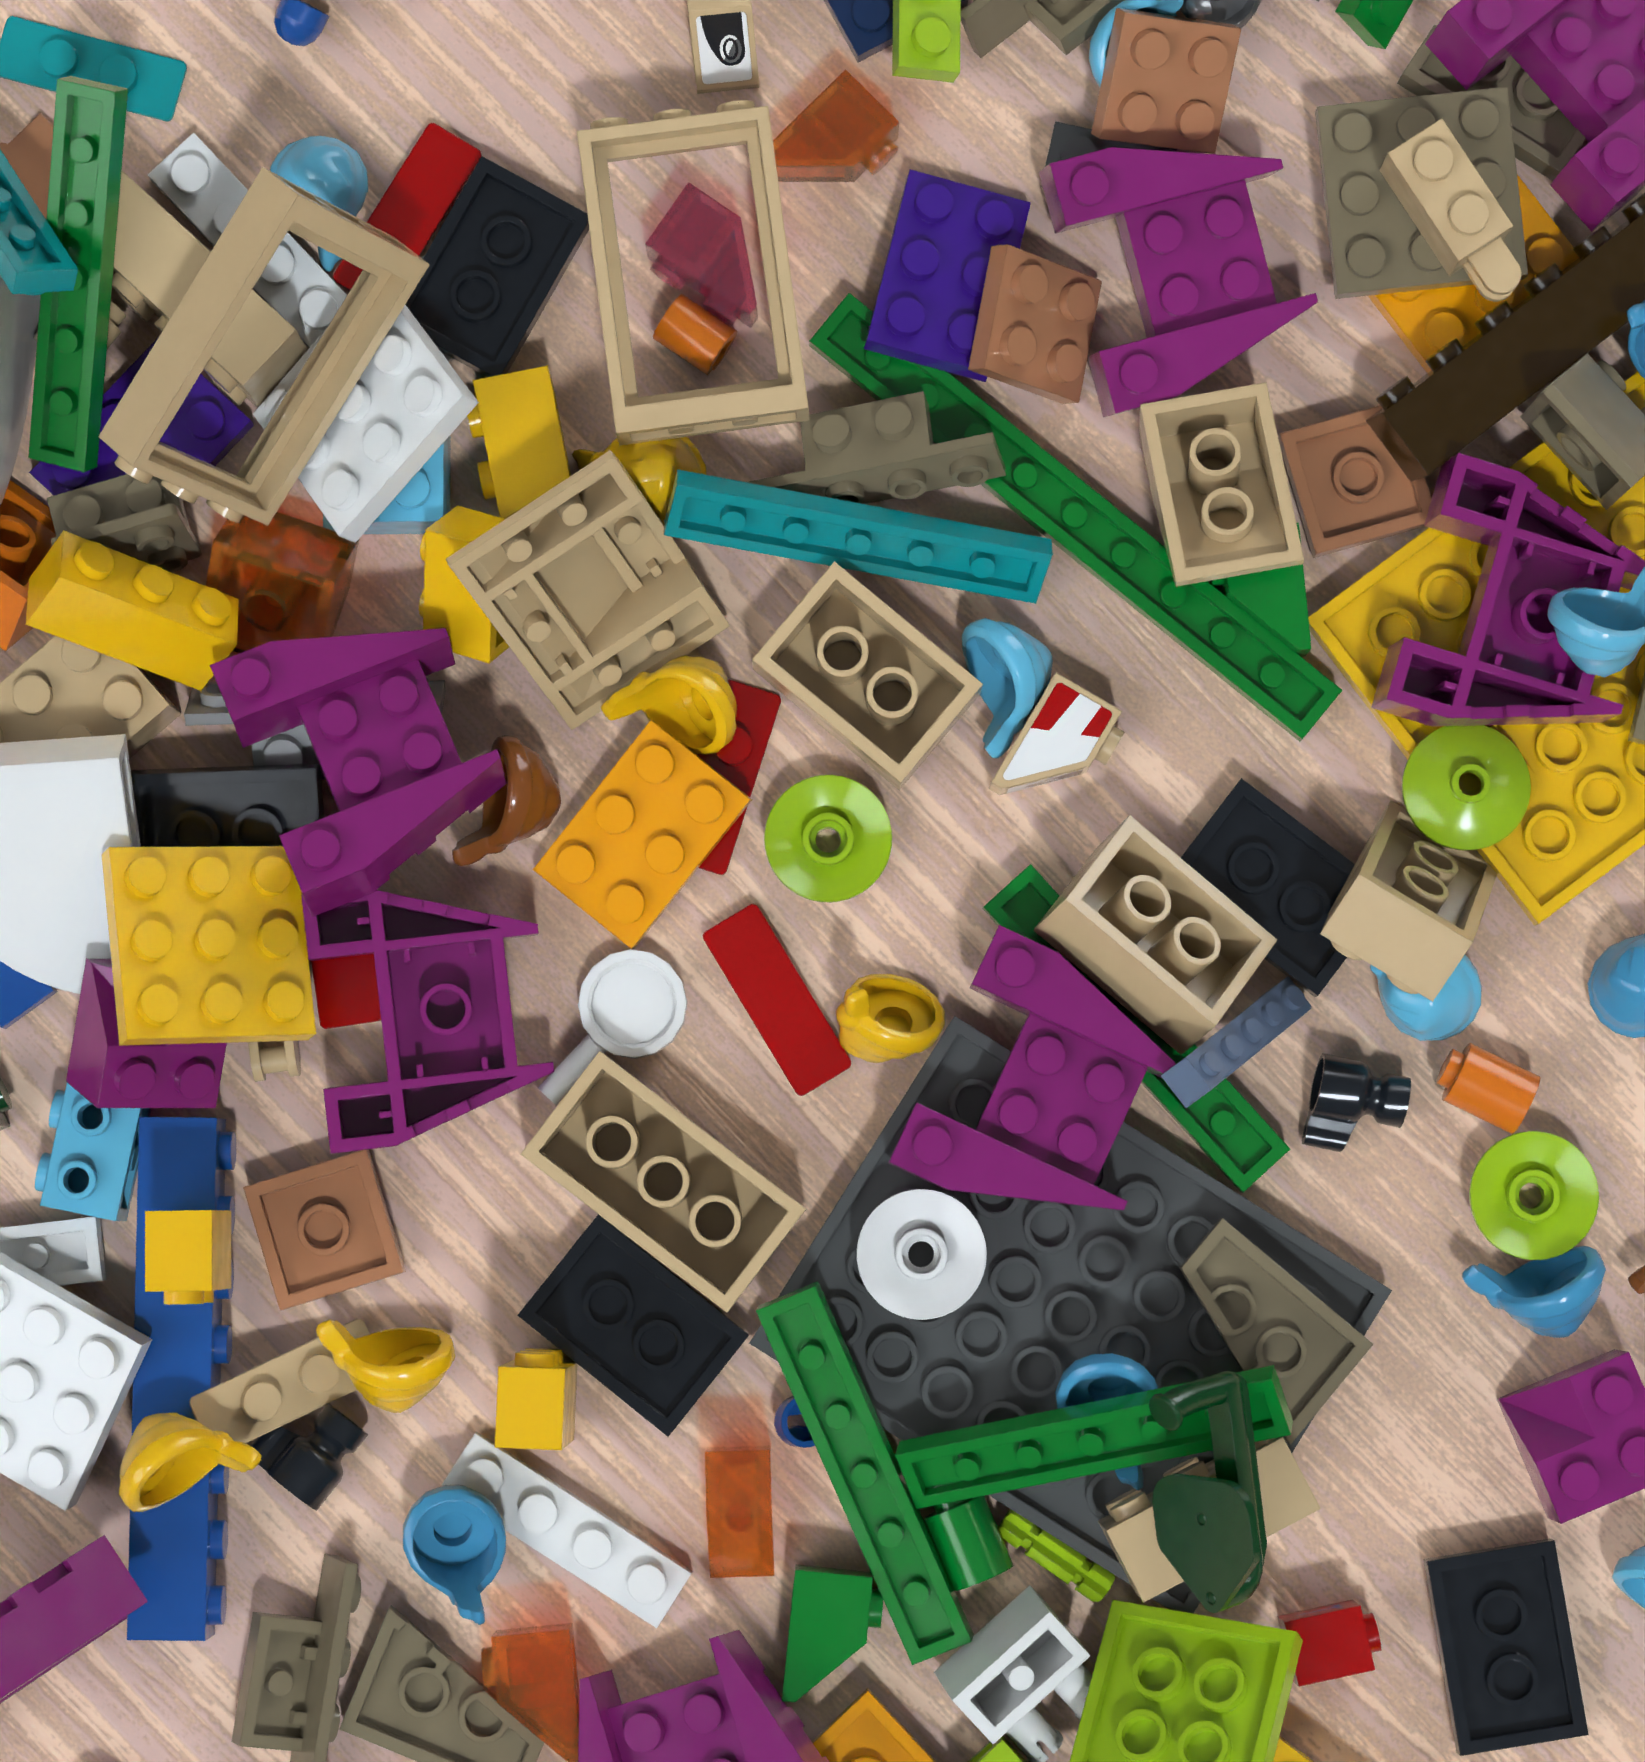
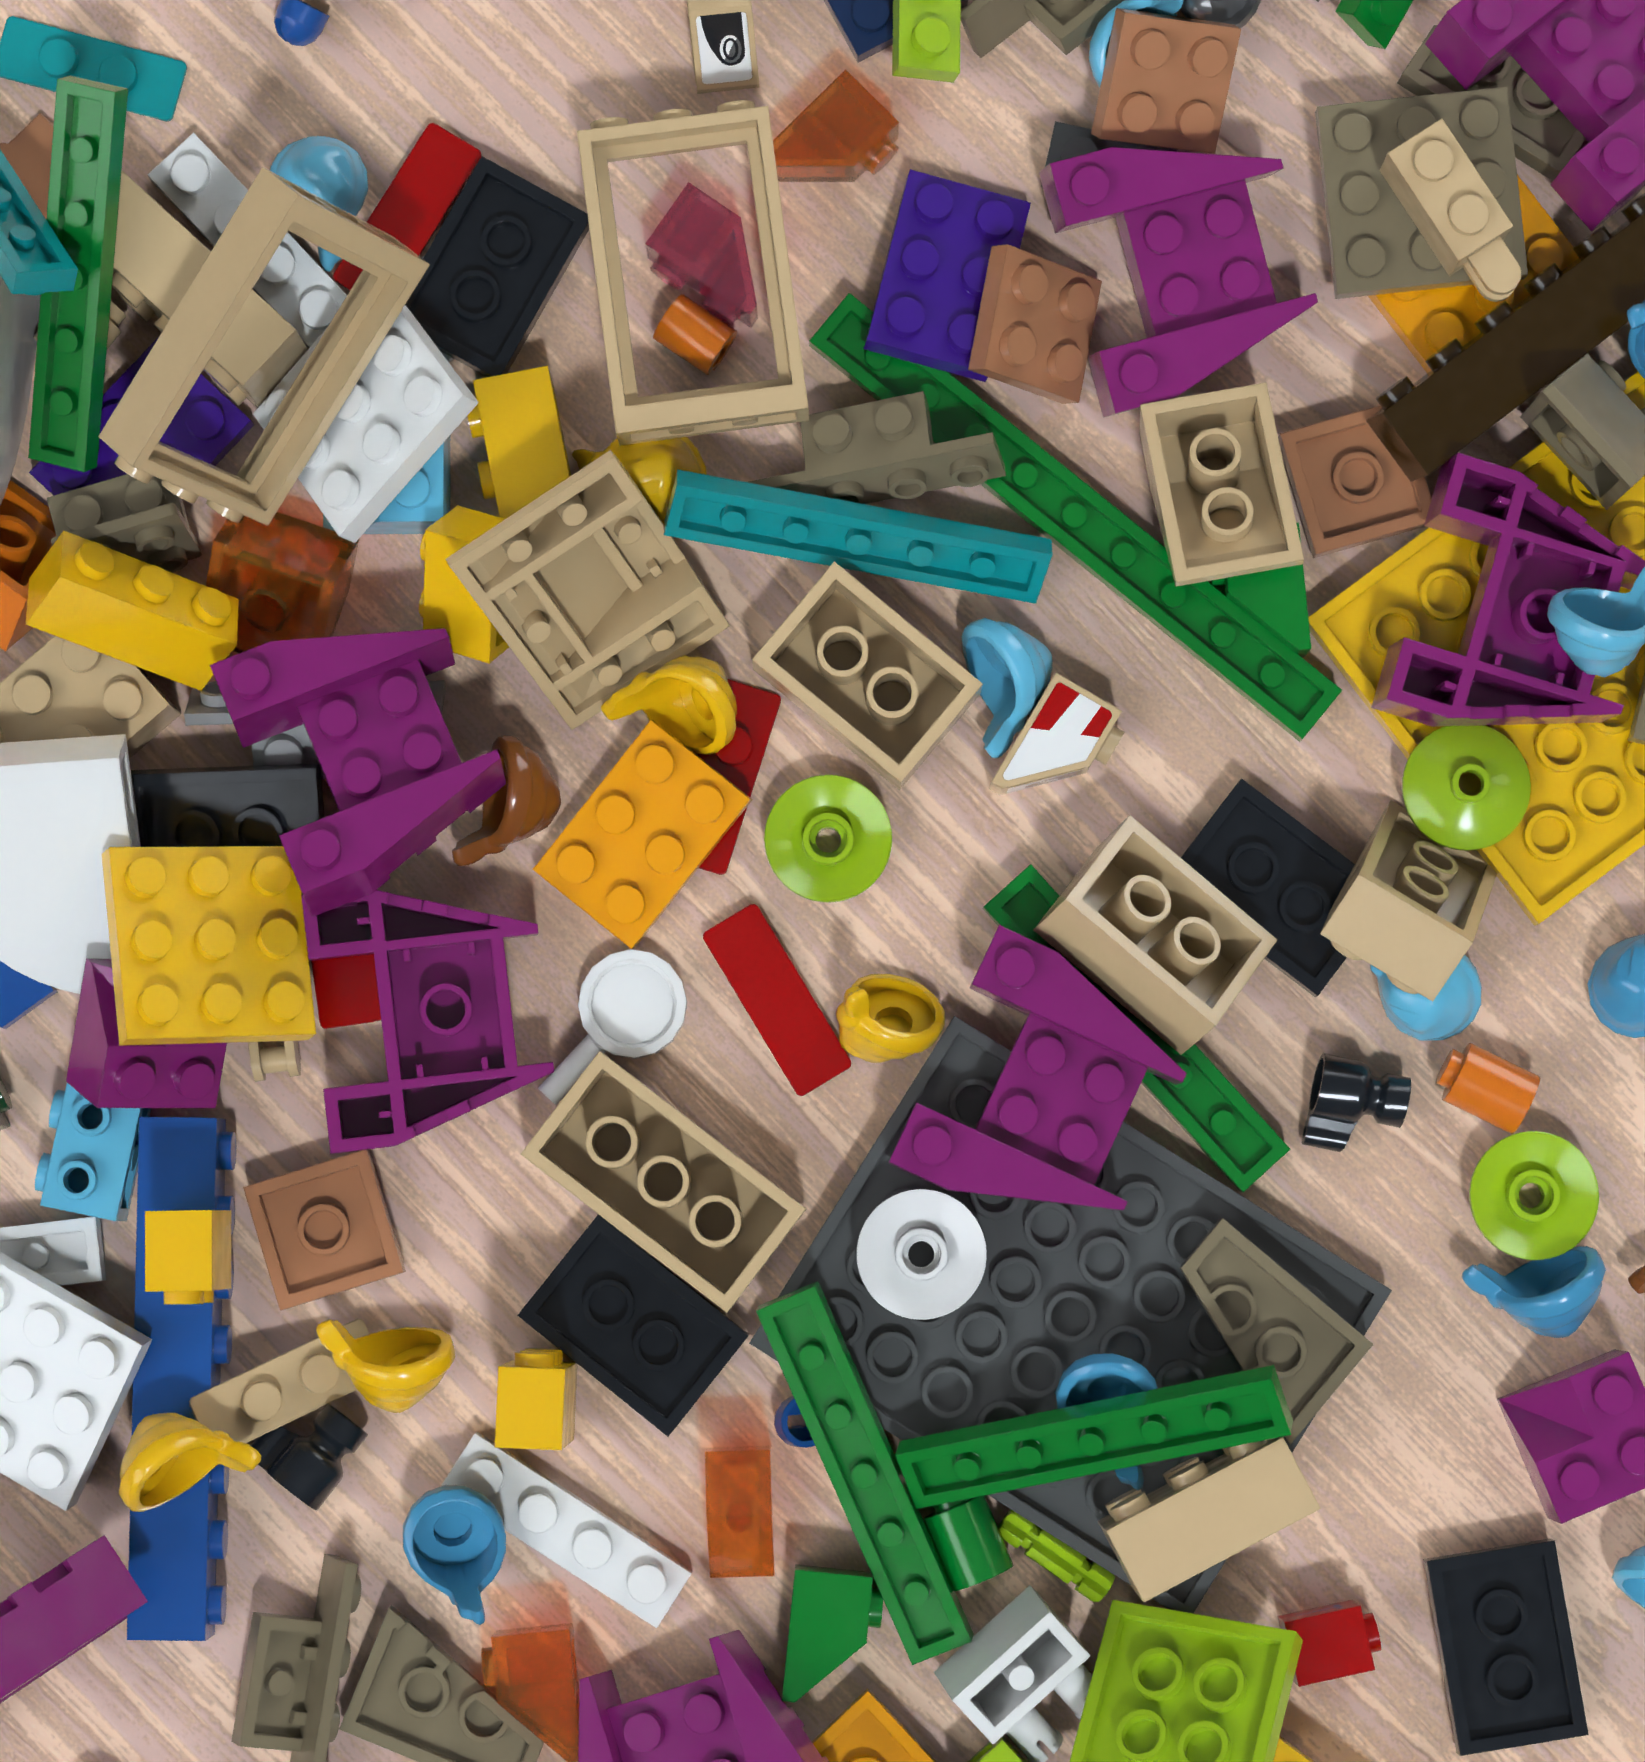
dark green piece [1149,1371,1267,1613] -> none
sand blue piece [1161,976,1311,1108] -> none

